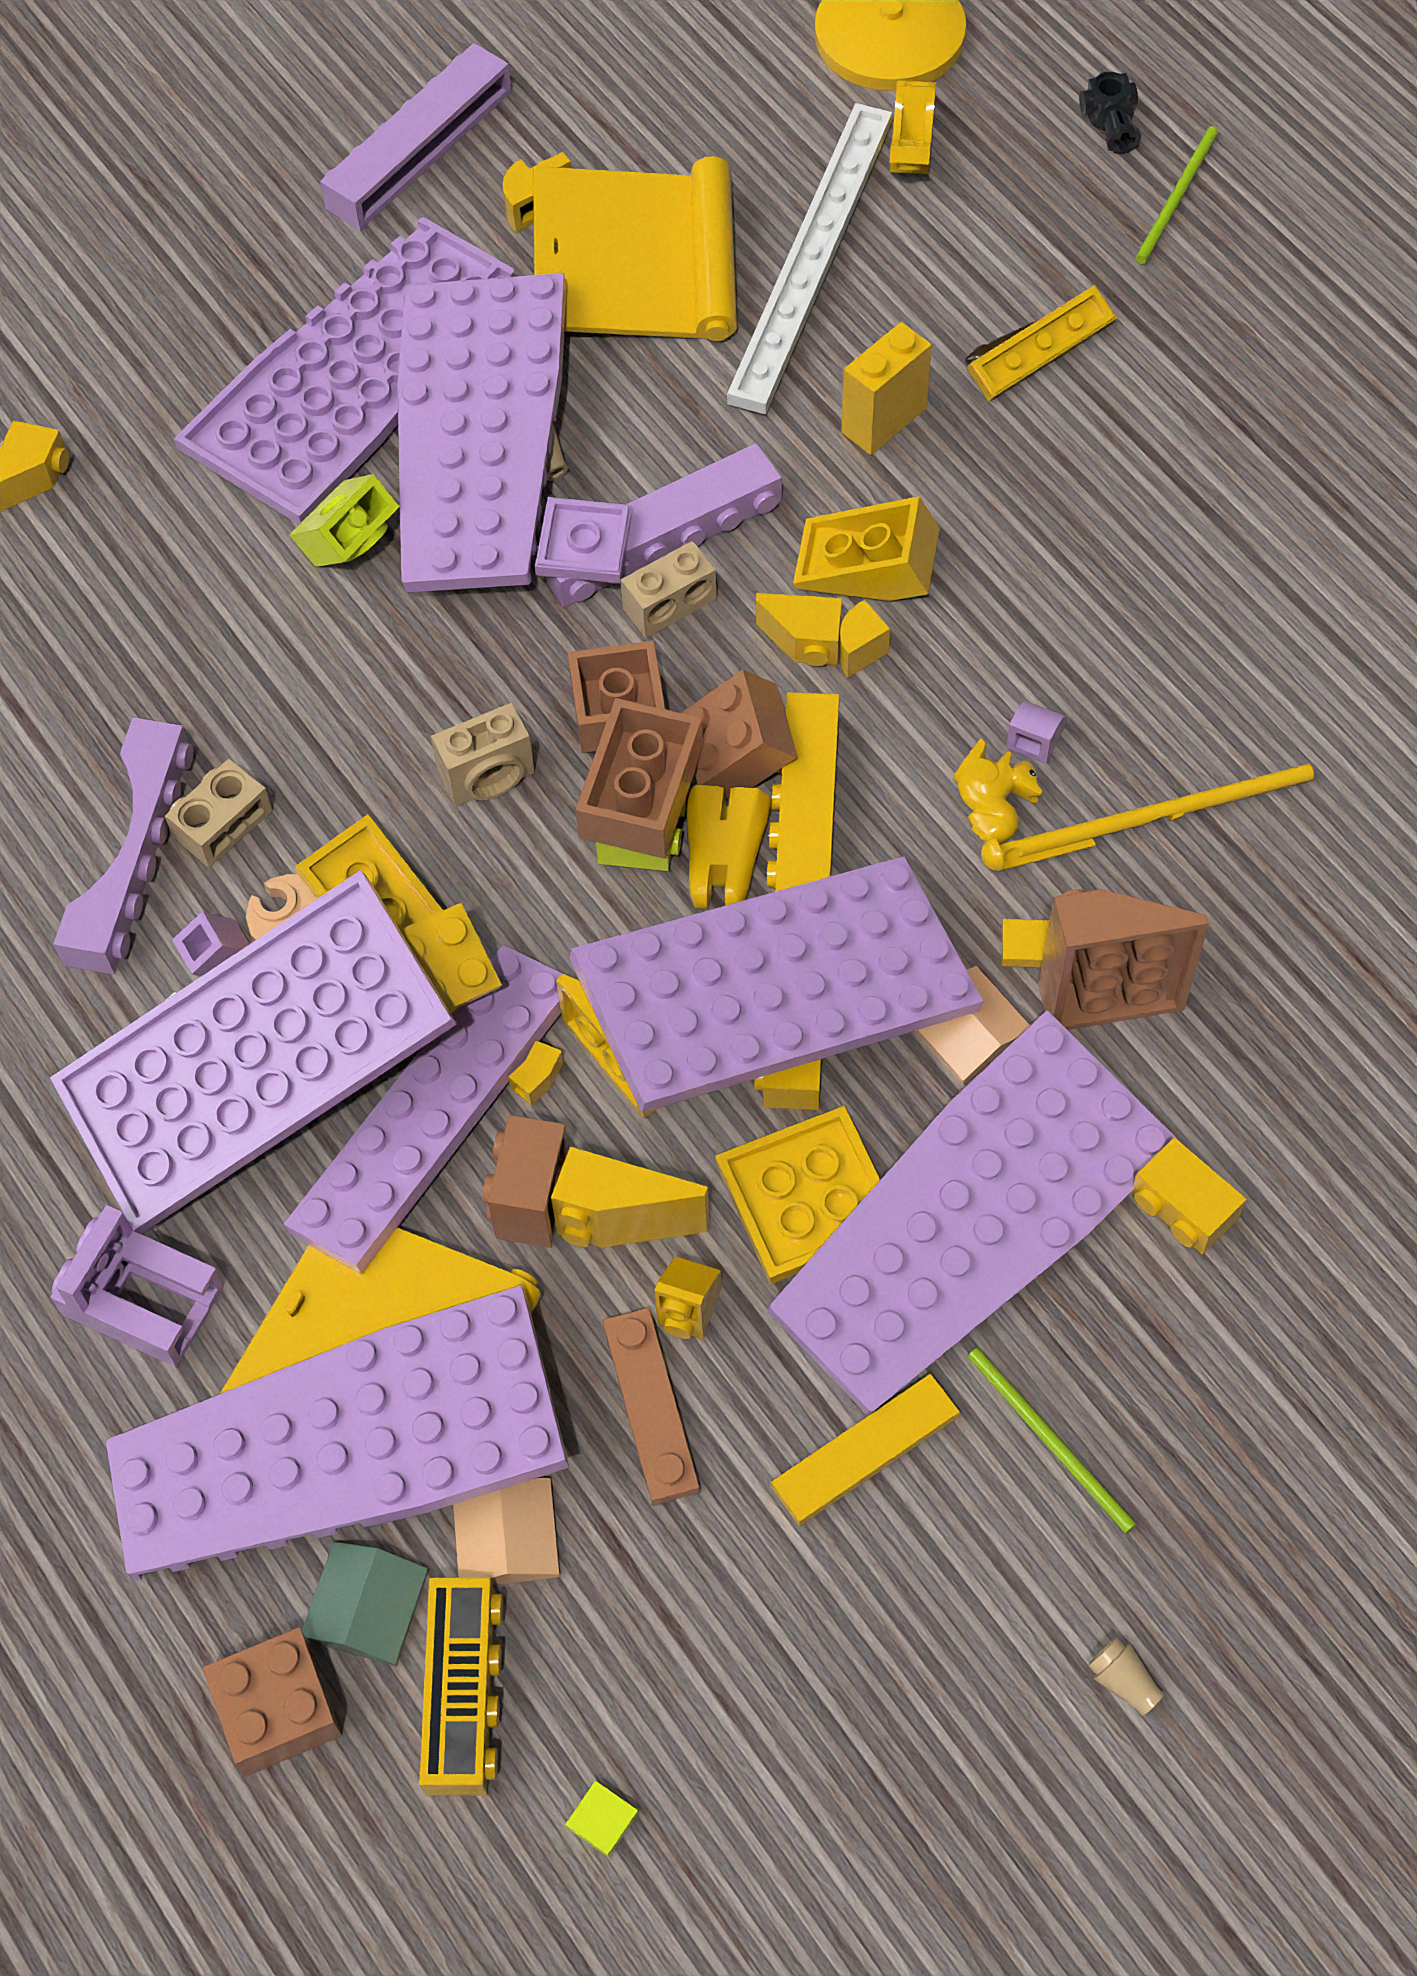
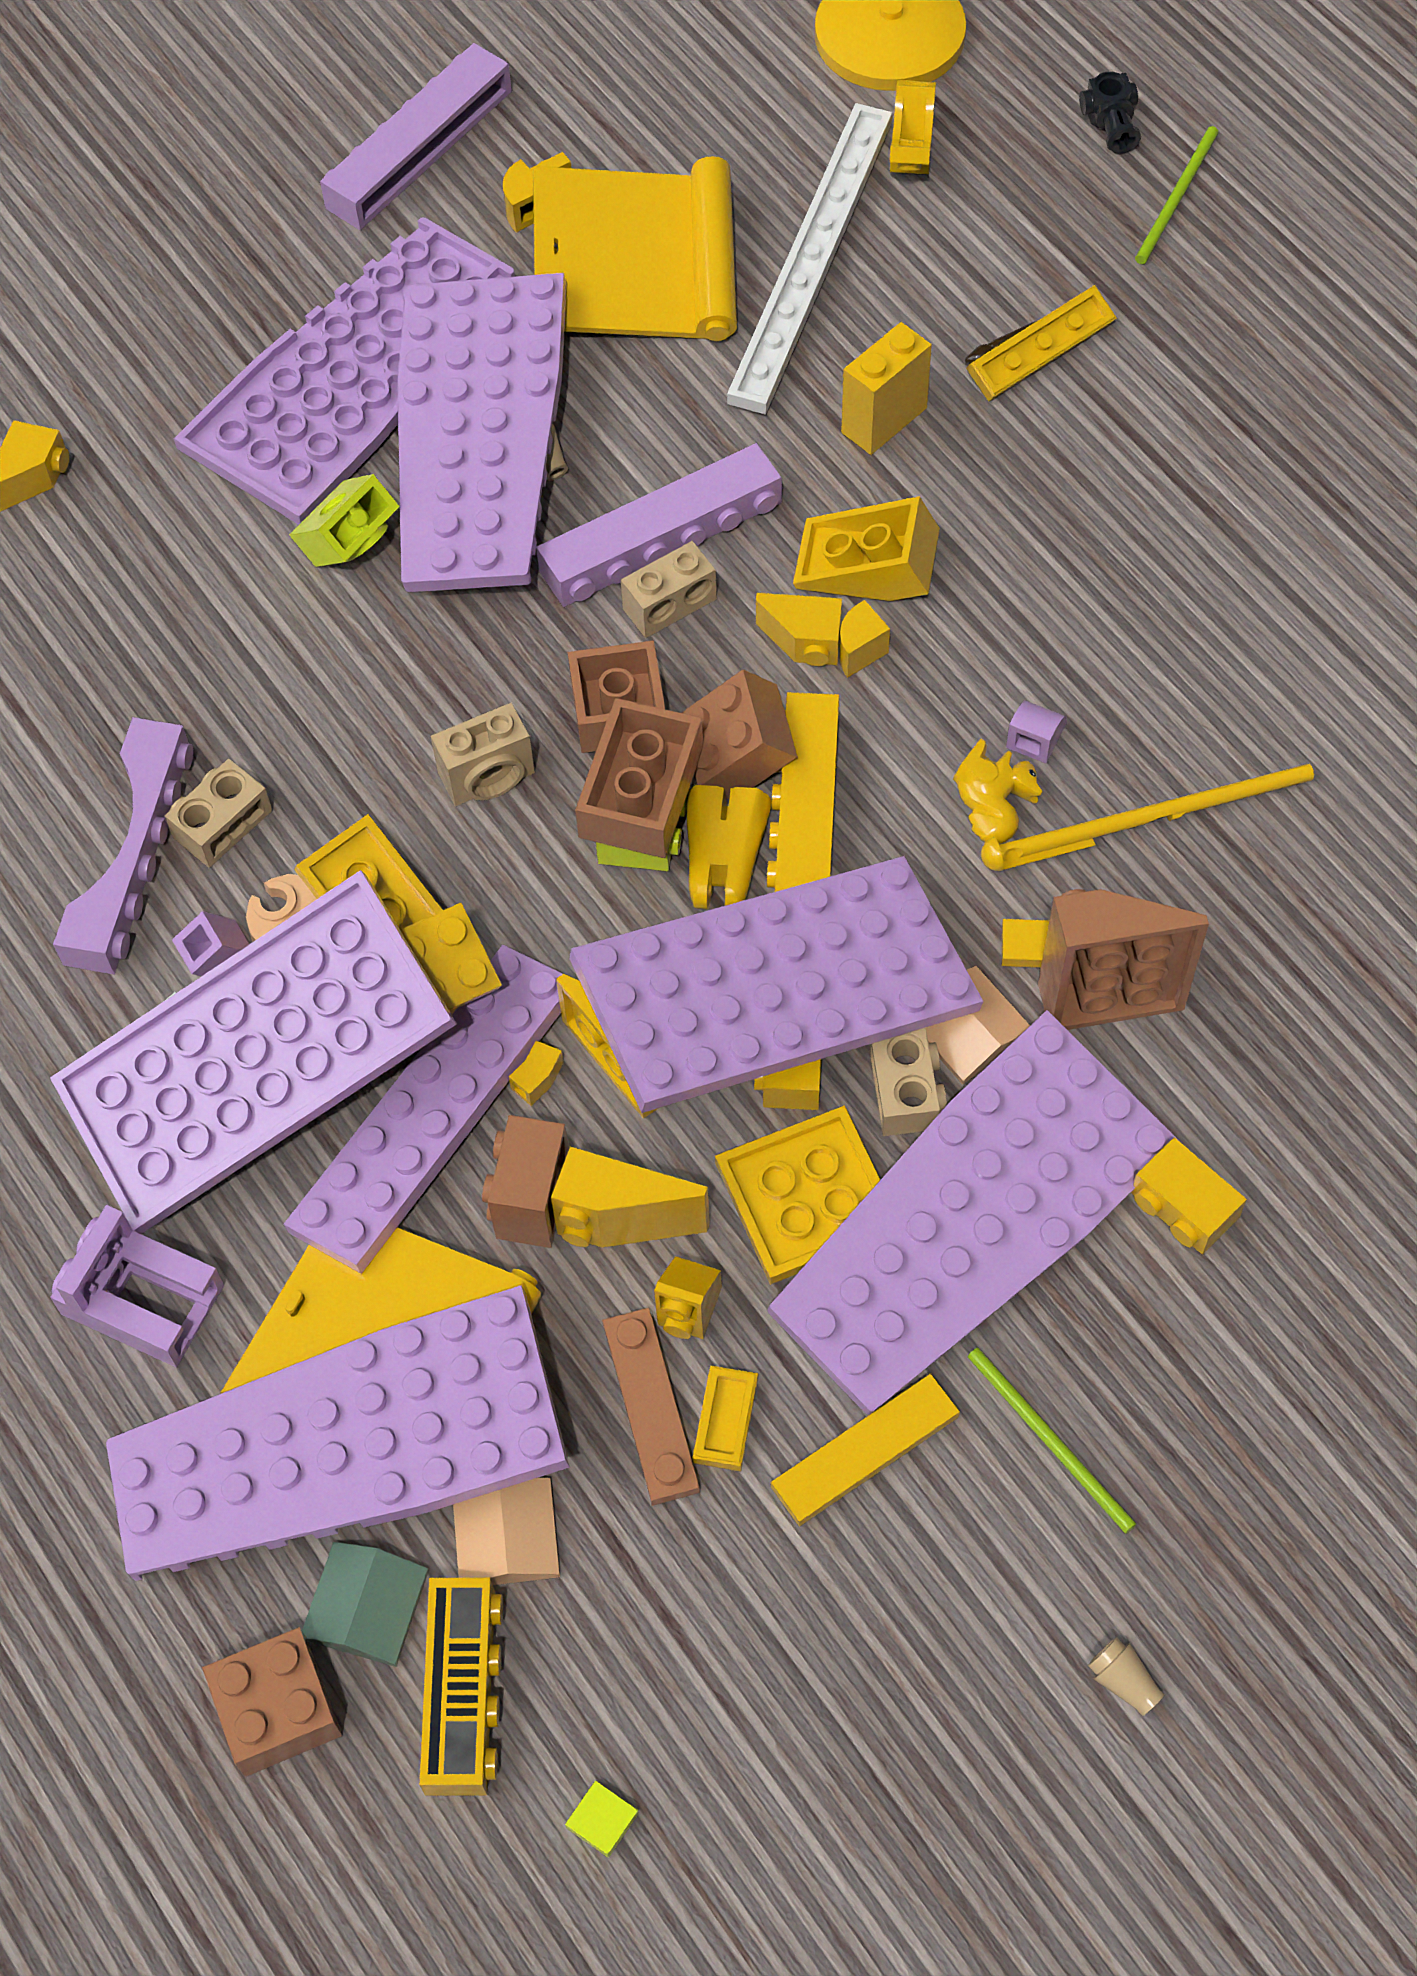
lavender tile [535,497,632,583] -> none
none -> yellow tile [692,1365,758,1471]
none -> tan brick [869,1027,947,1136]

